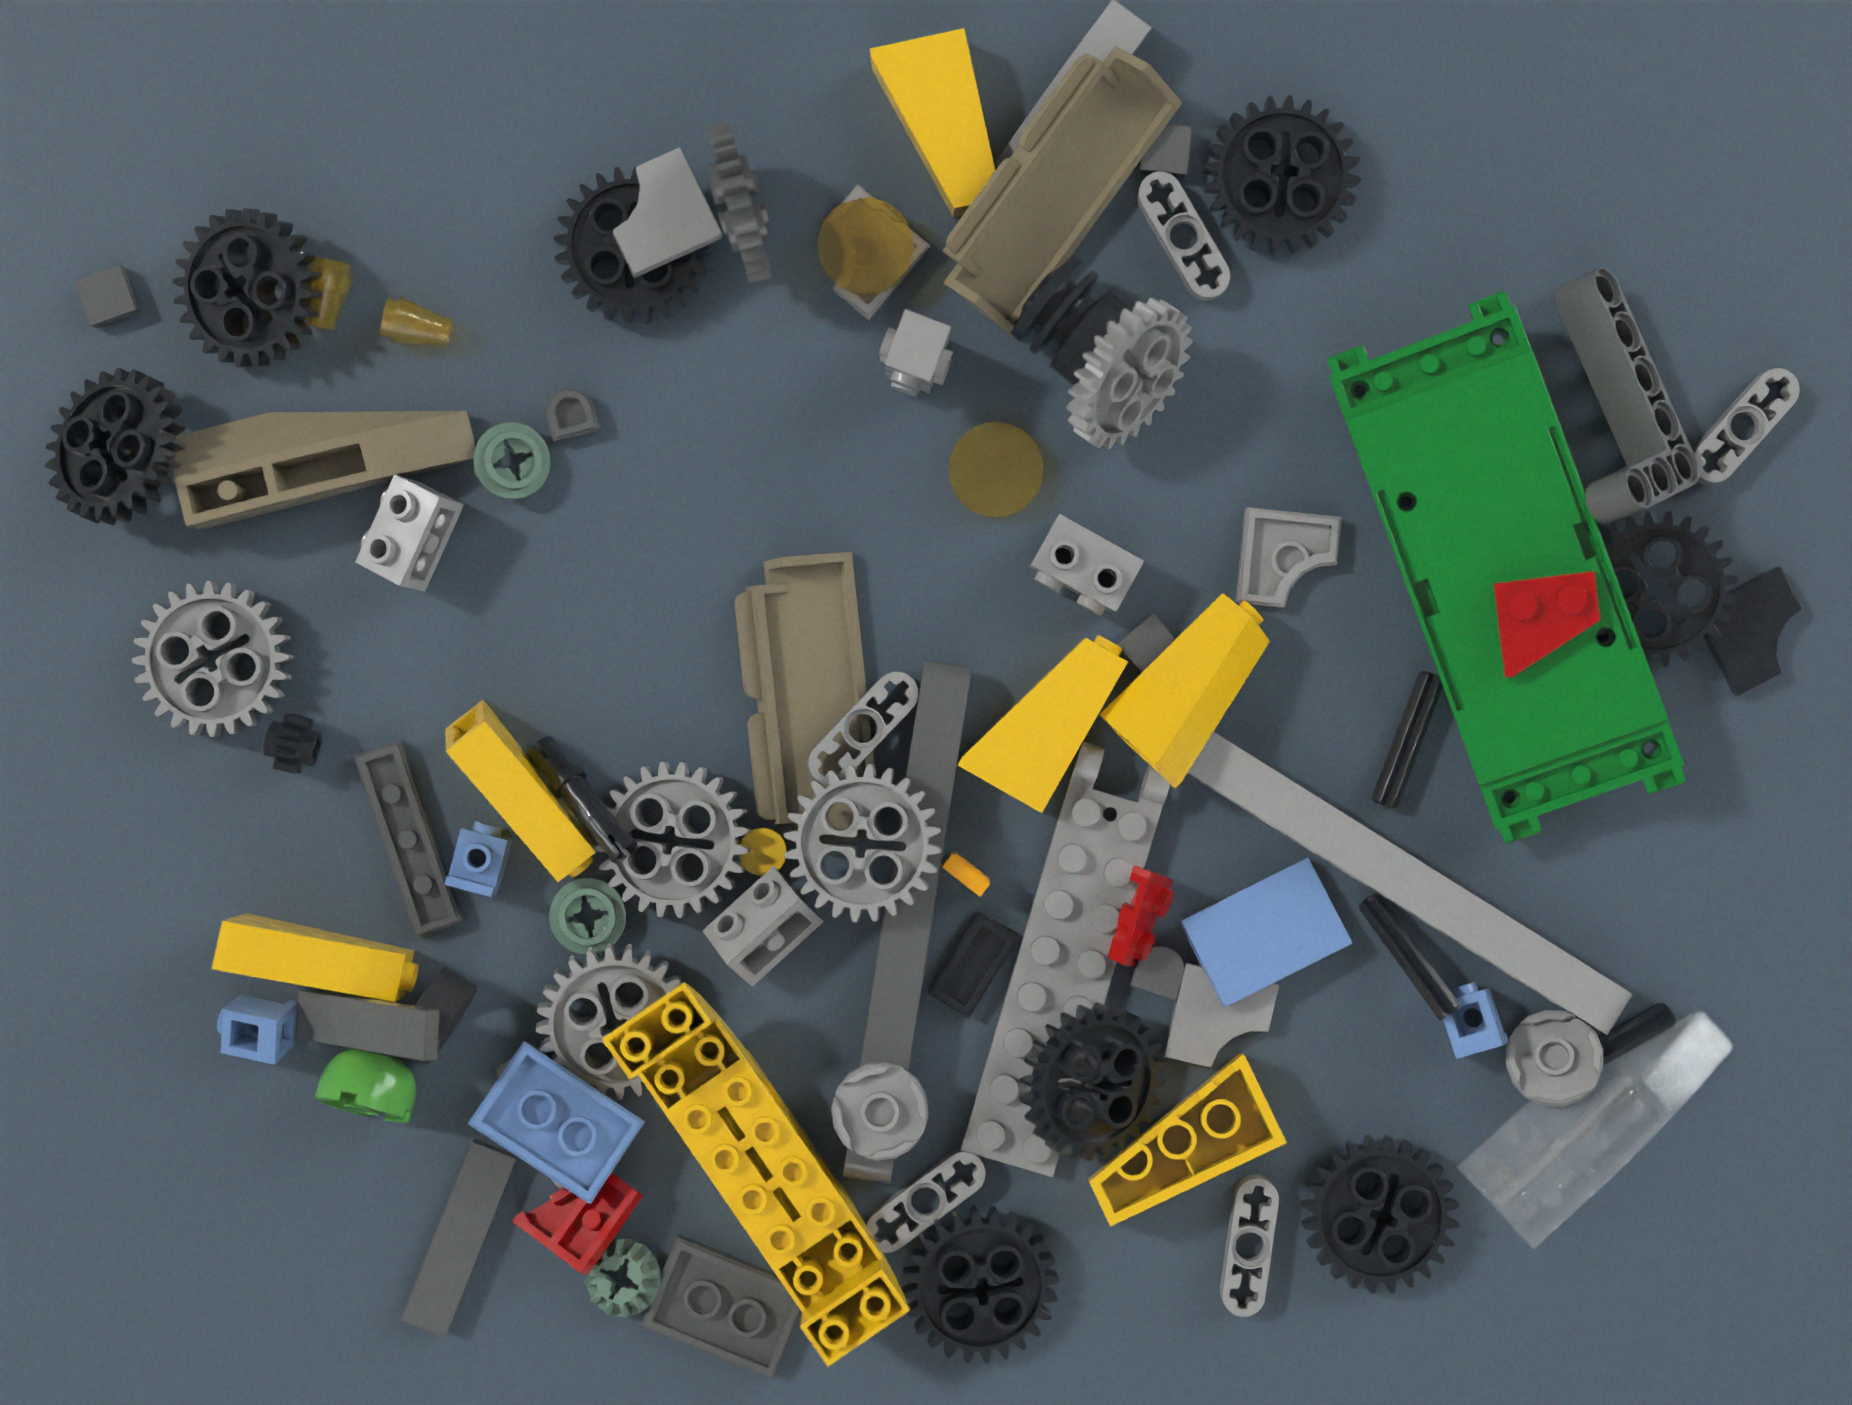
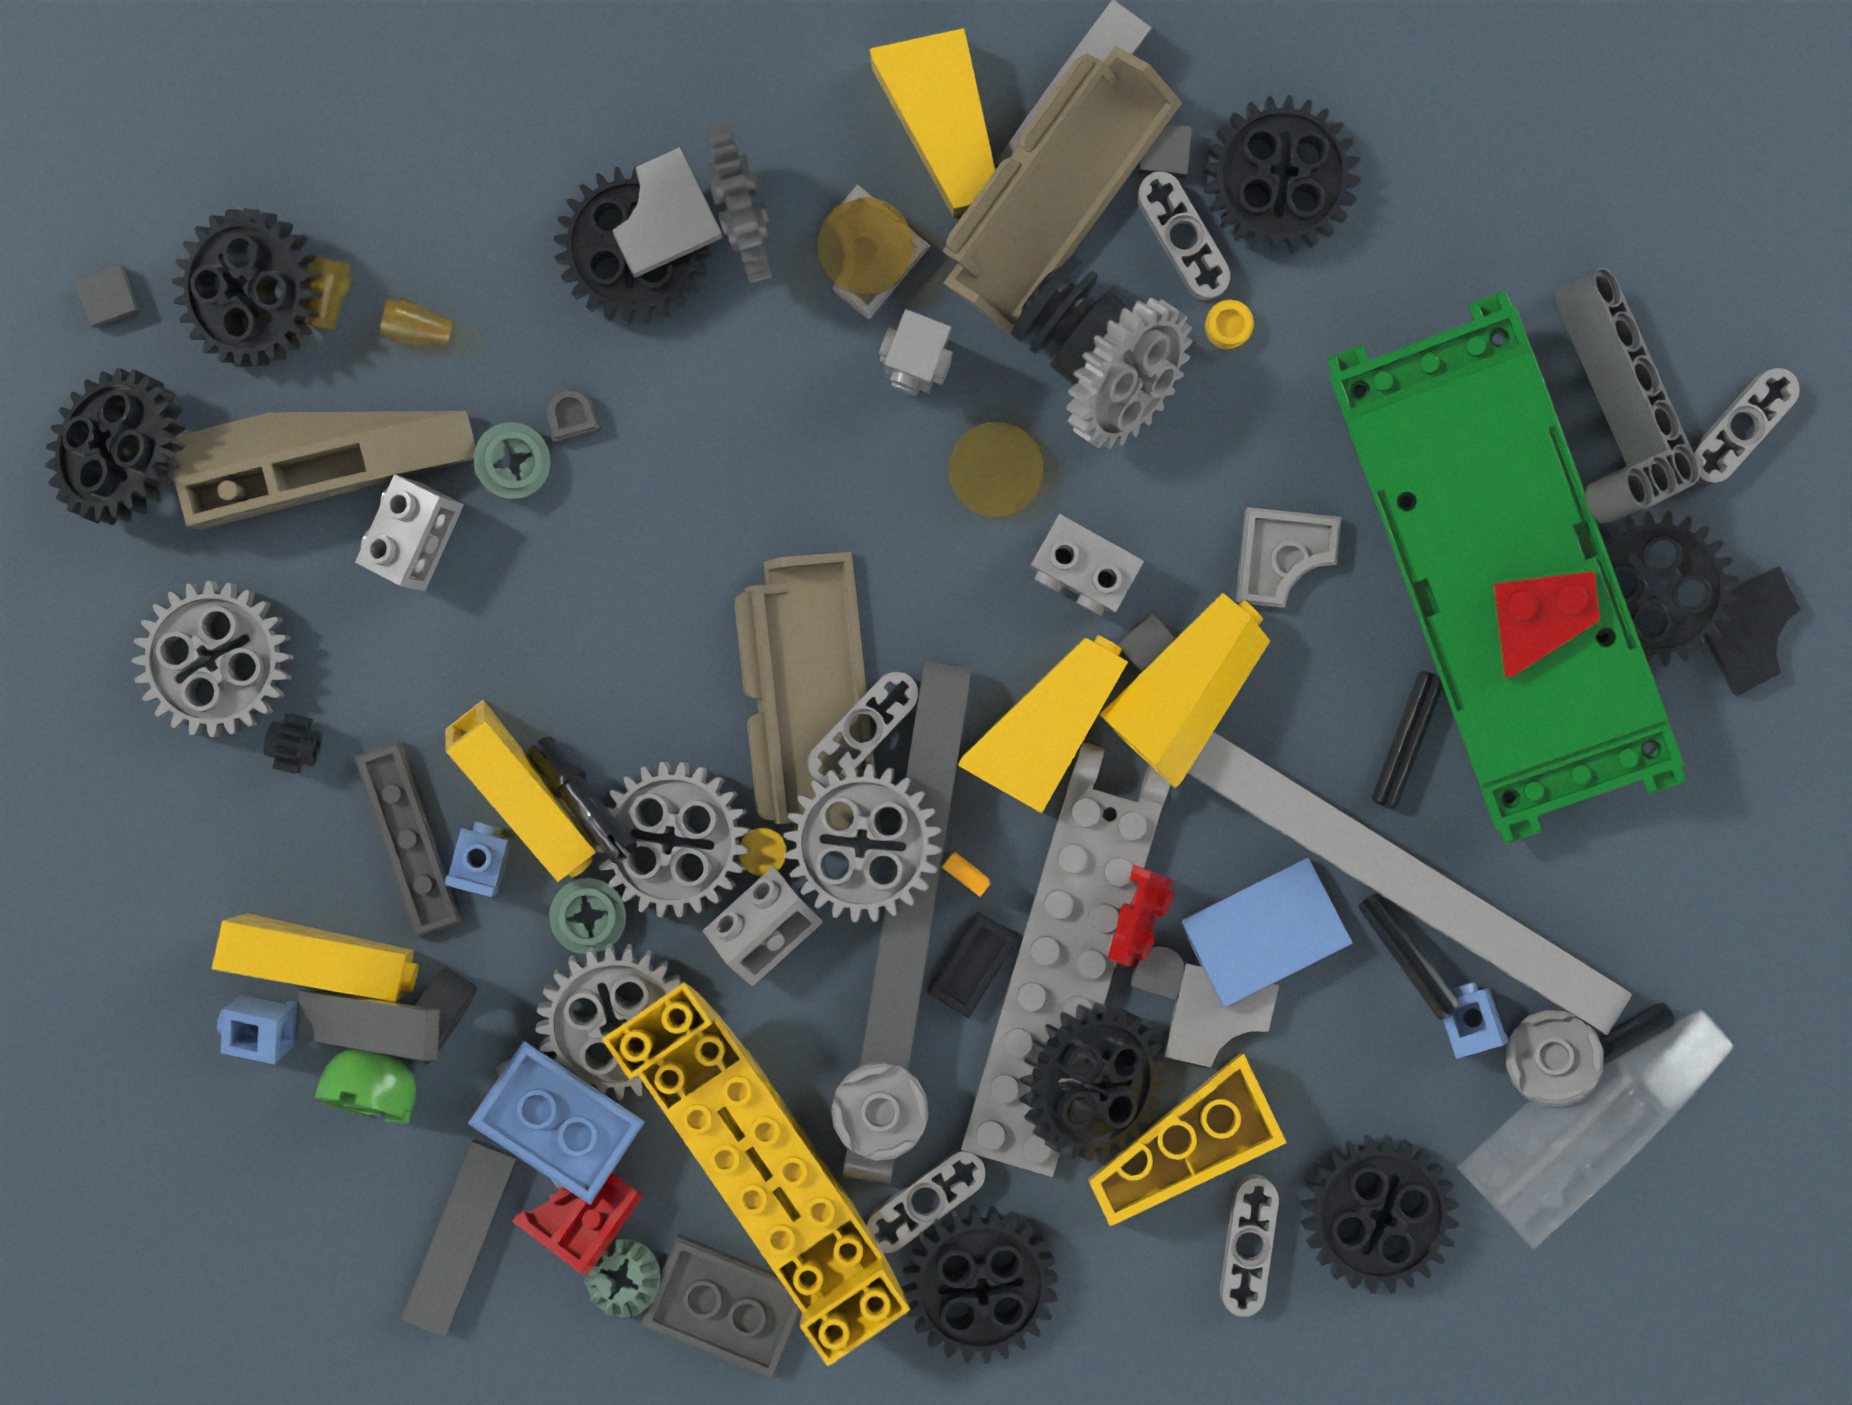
none -> yellow tile [1204,300,1254,350]

